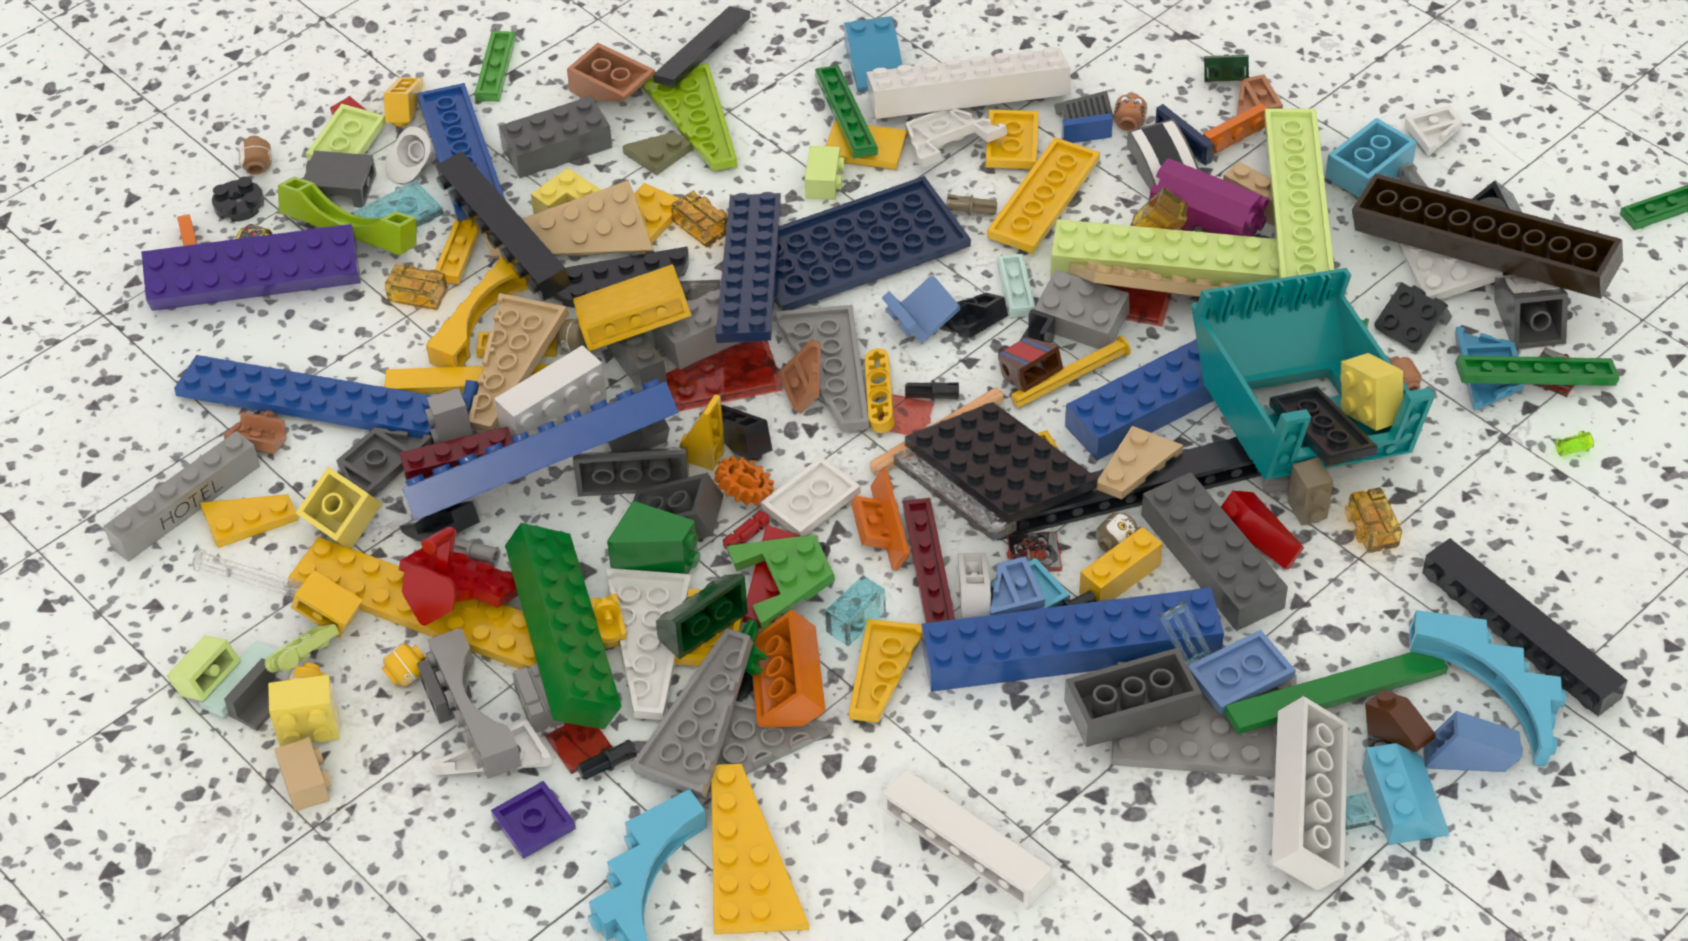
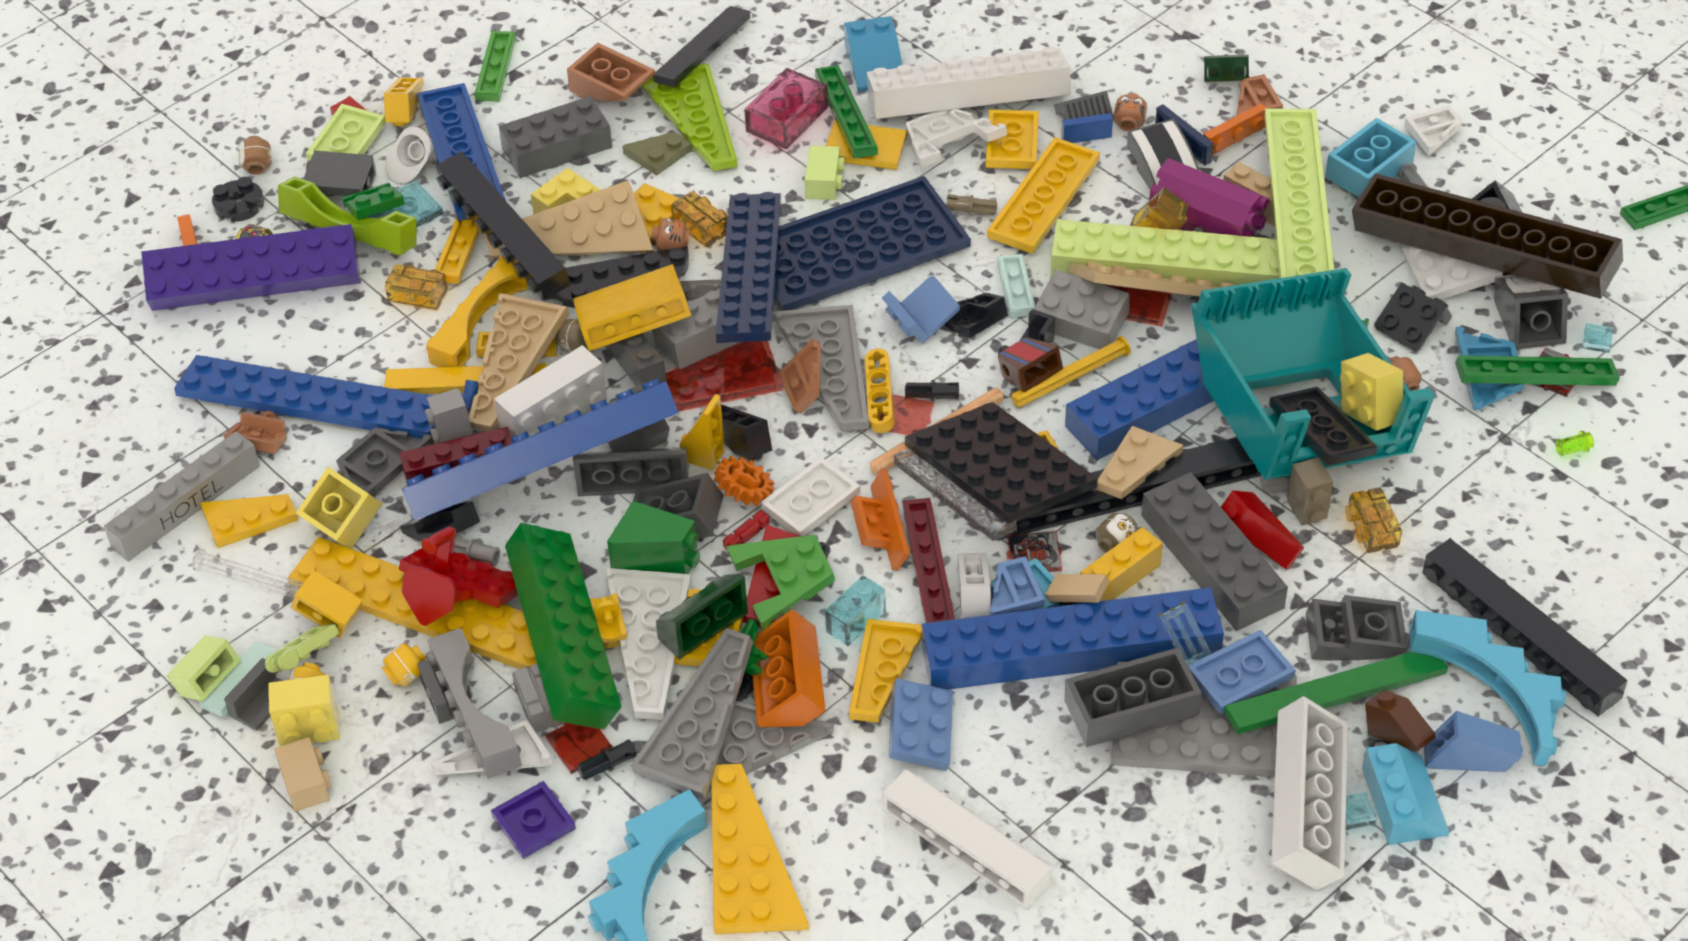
none -> green plate [342,182,405,220]
none -> nougat head [651,218,690,251]
none -> clear pink brick [744,68,828,150]
none -> medium blue plate [889,678,953,771]
none -> tan tile [1045,574,1109,603]
none -> dark grey slope [1306,595,1408,661]
none -> clear light blue tile [1582,323,1613,353]

